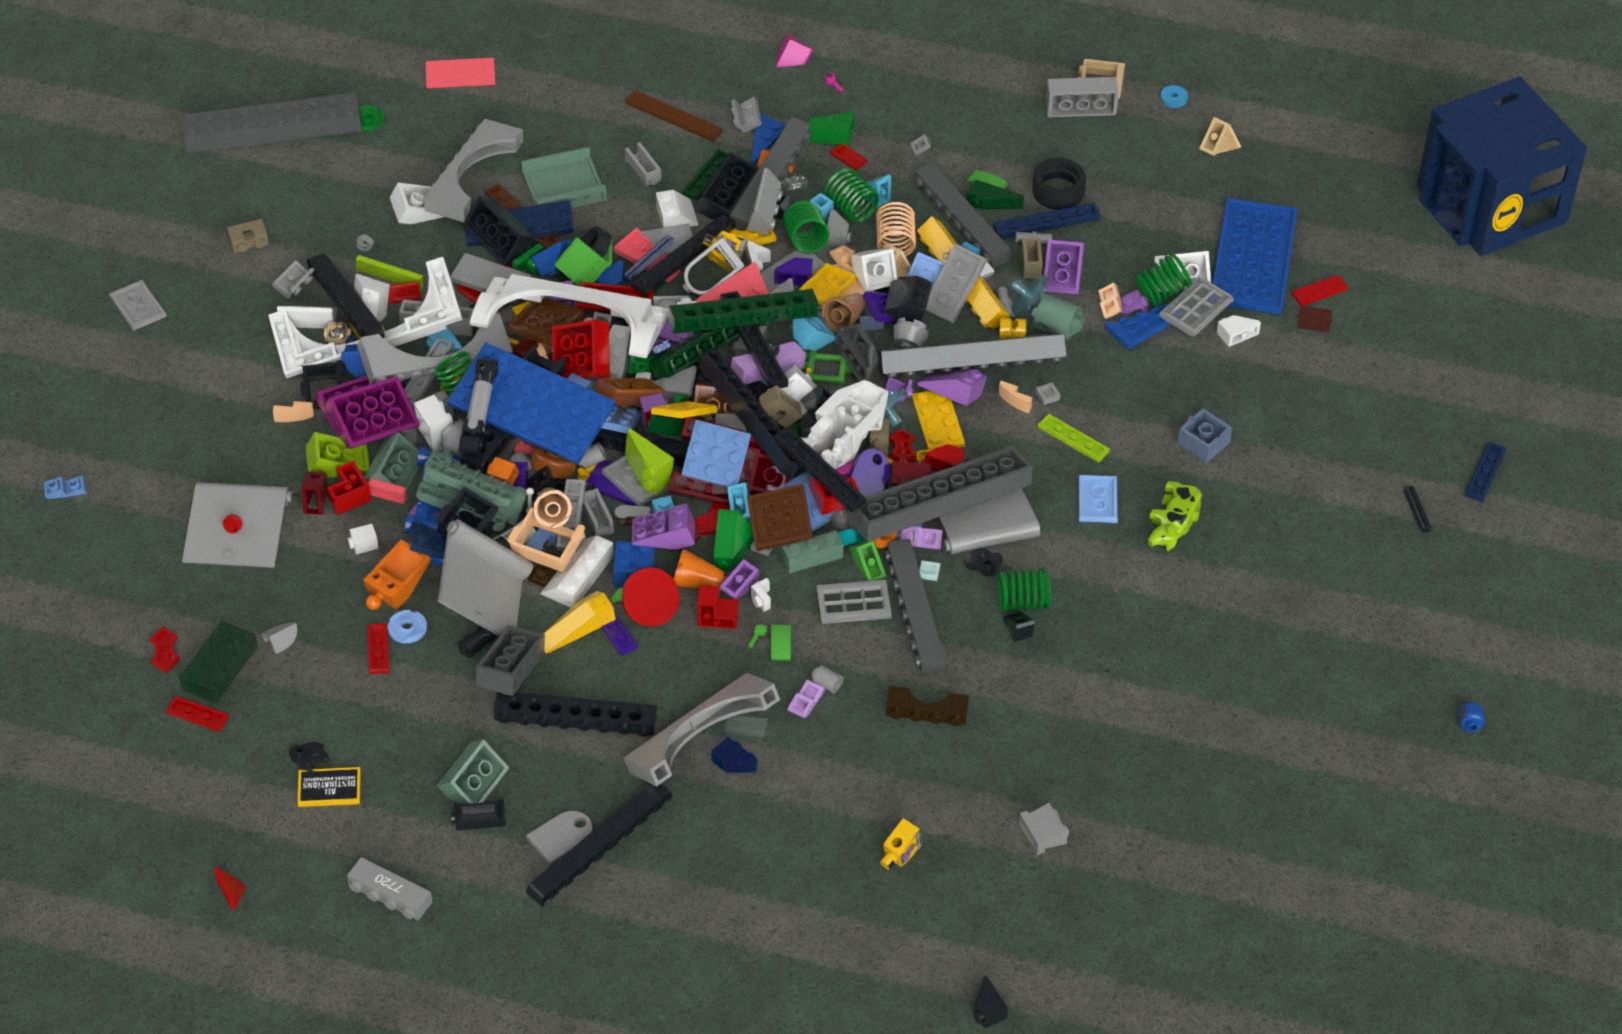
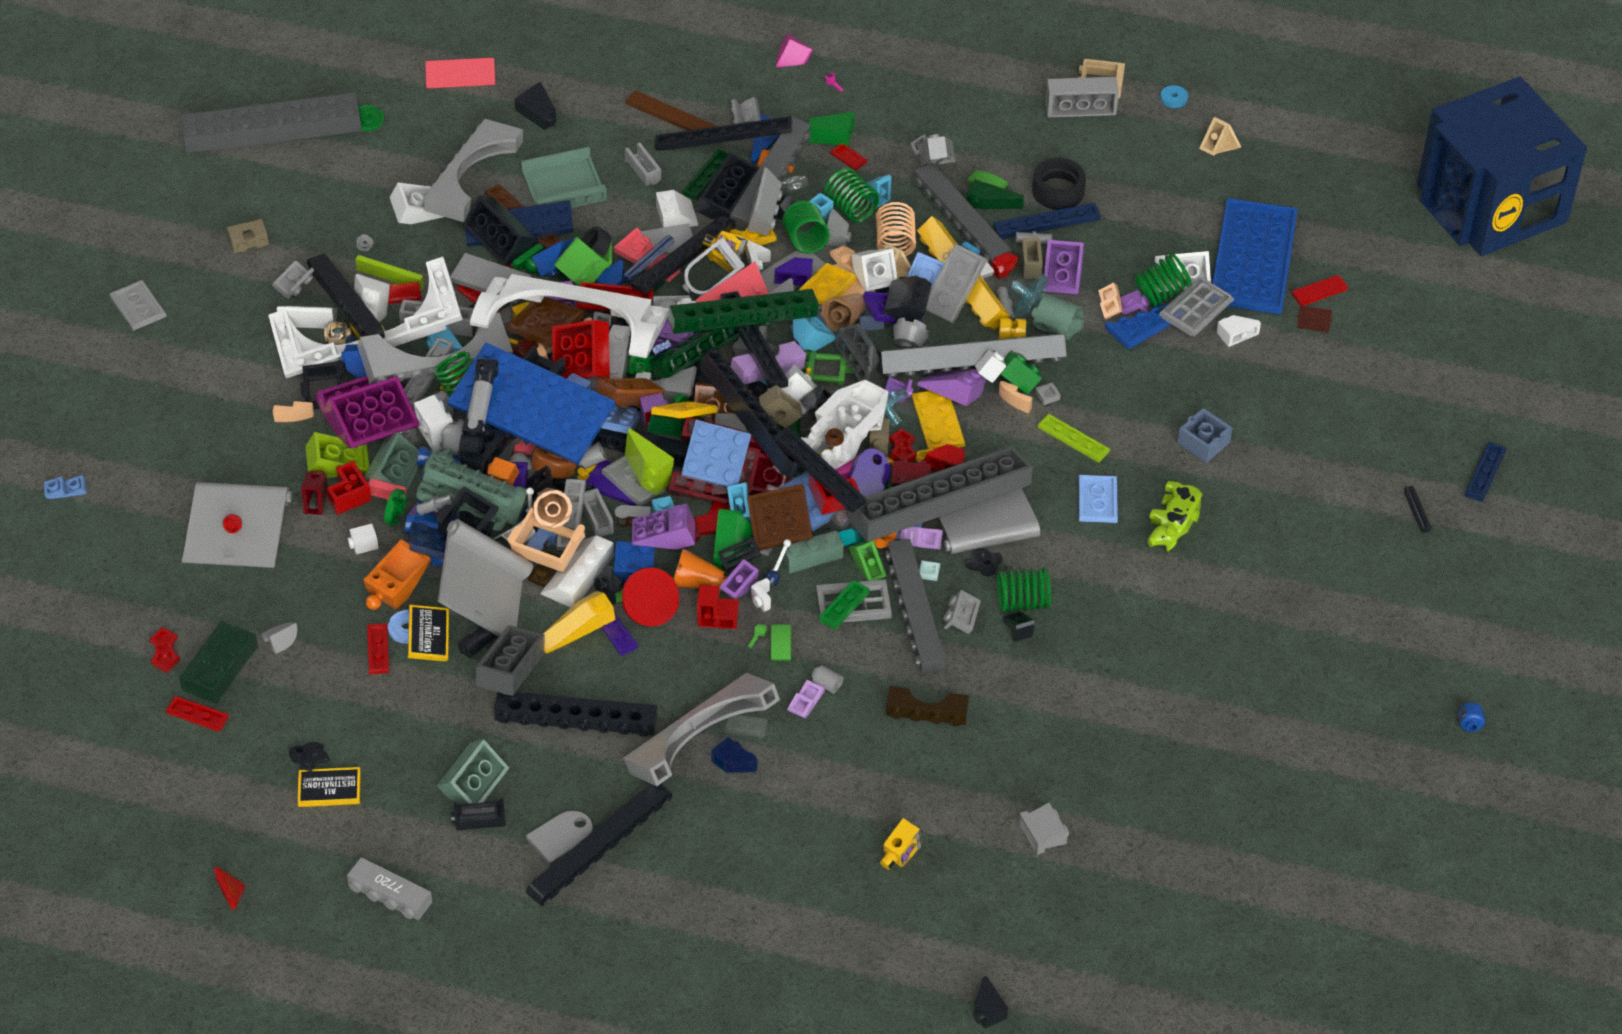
none -> green tile [384,488,407,527]
none -> black tile [408,605,449,661]
none -> light grey pin [416,493,455,516]
none -> black slope [514,82,557,130]
none -> black plate [594,565,623,604]
none -> black tile [655,116,793,151]
none -> black tile [718,537,761,571]
none -> hinge [763,539,791,585]
none -> green plate [819,580,870,630]
none -> reddish brown plate [825,428,844,446]
none -> light grey wedge [919,134,955,166]
none -> light grey bracket [943,590,981,634]
none -> white brick [975,349,1006,383]
none -> red rock [991,253,1019,279]
none -> green brick [1000,350,1042,395]

